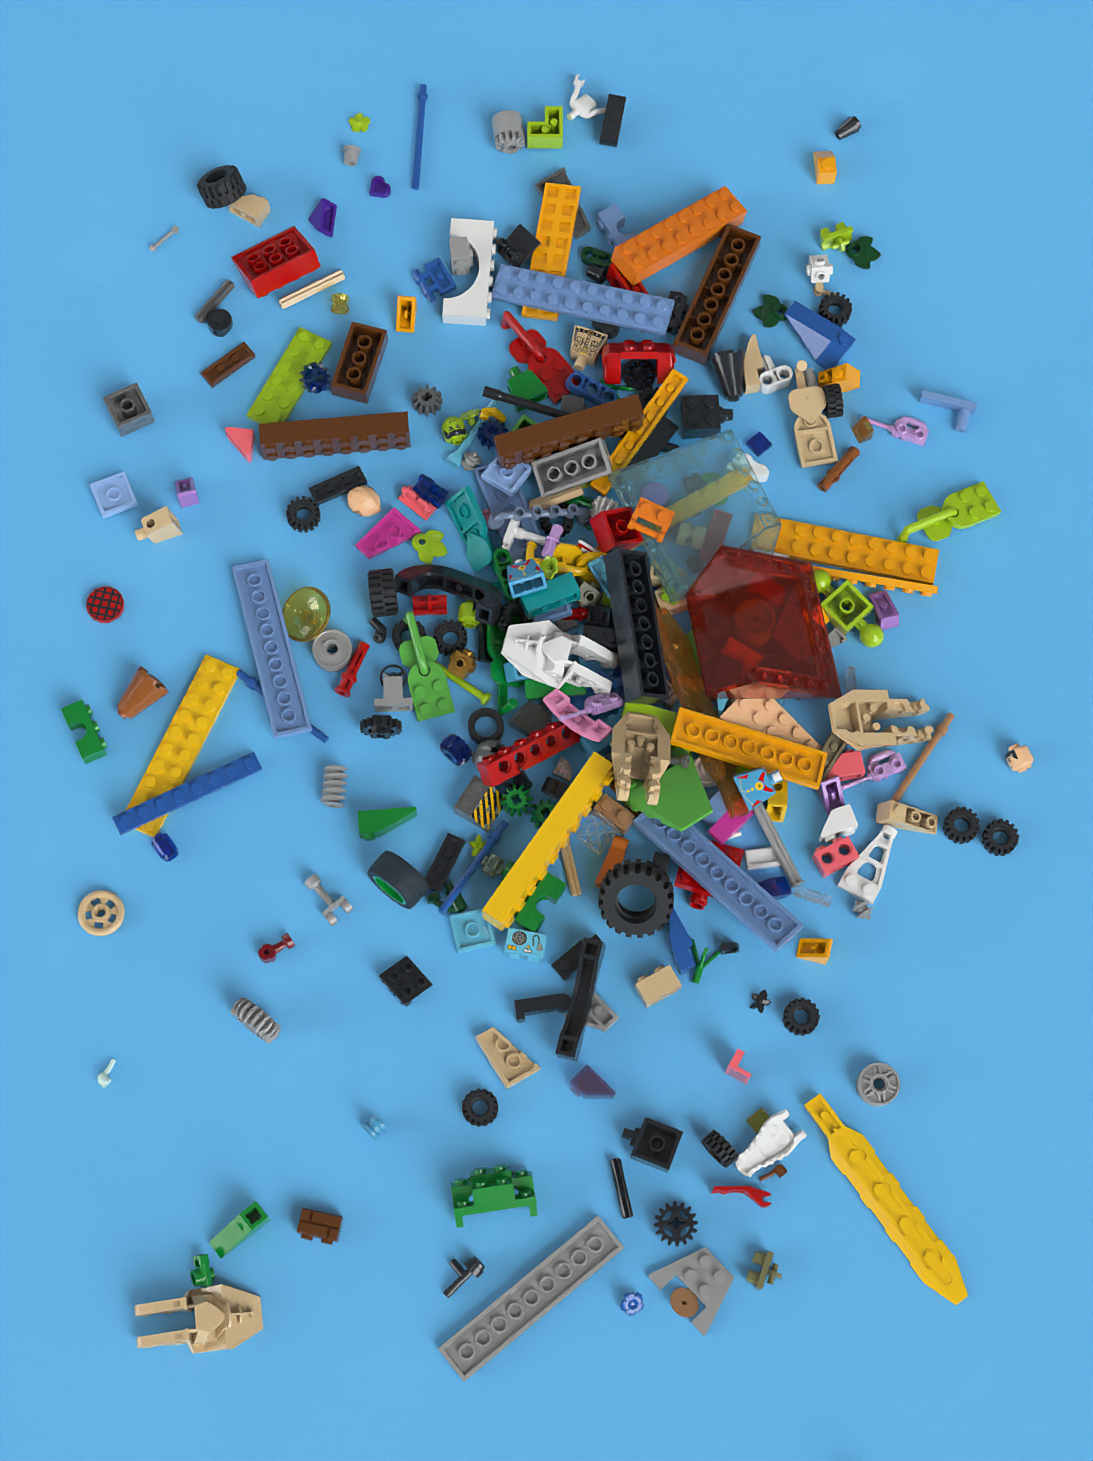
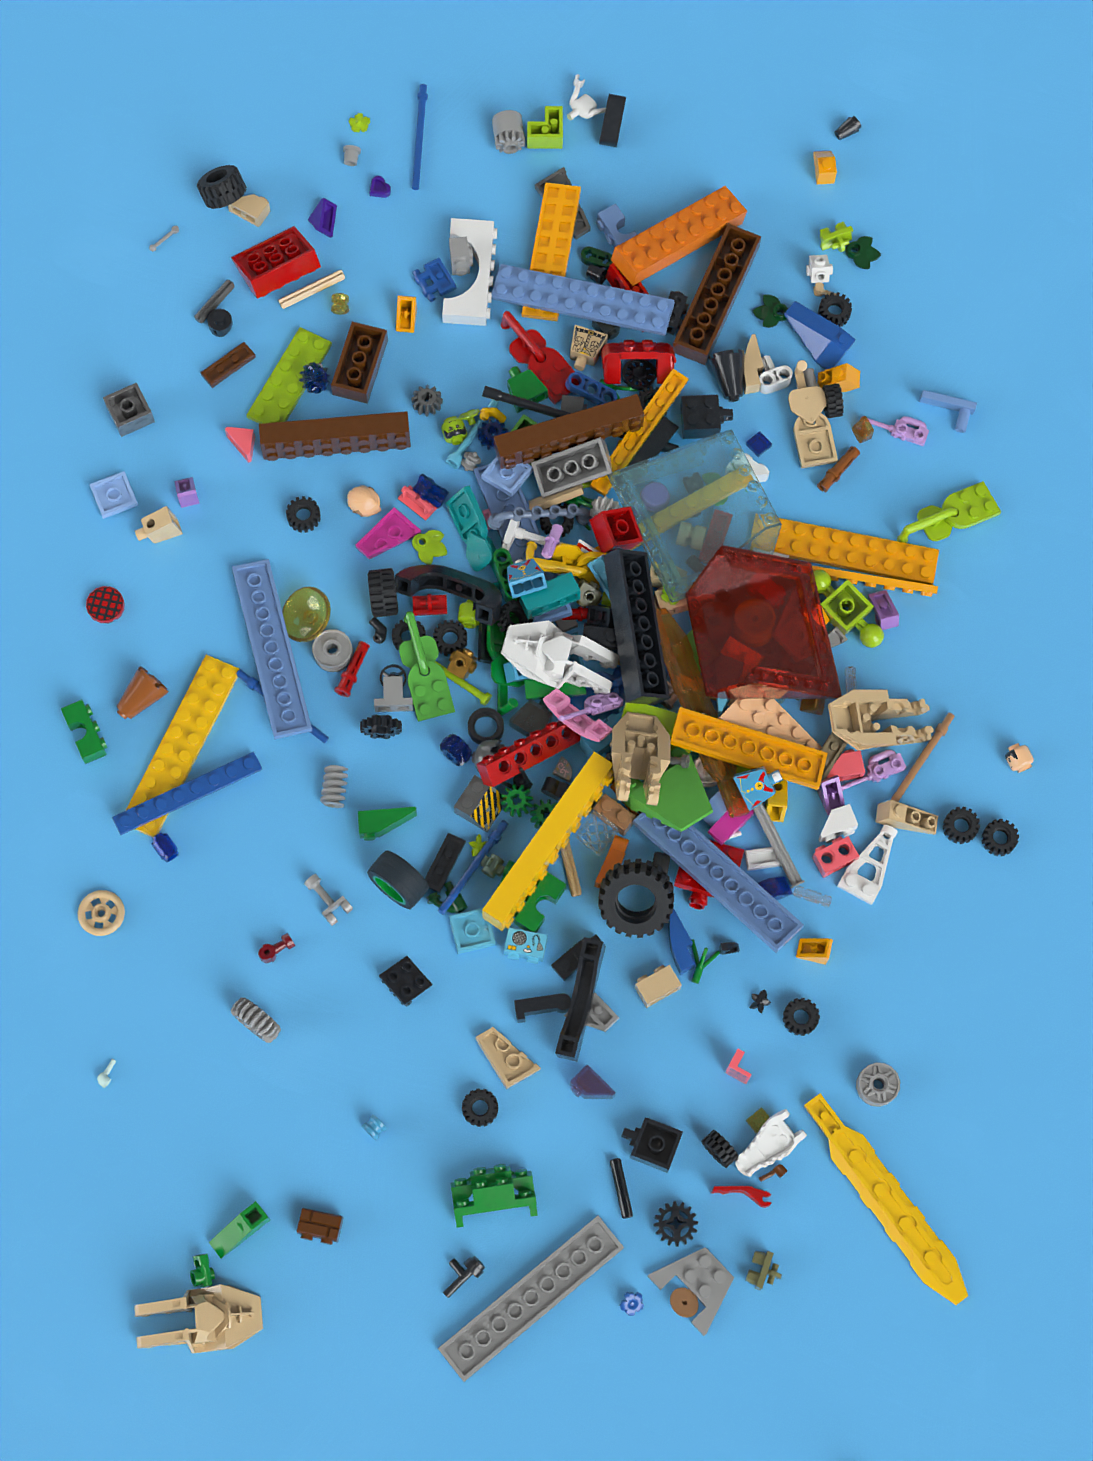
black plate [309,466,367,506] -> none
black hinge [496,224,541,268] -> none
lime plant [540,556,559,579] -> none
orange plate [627,497,675,543] -> none
light grey wheel [852,899,874,920] -> none
none -> clear orange slope [800,692,825,715]

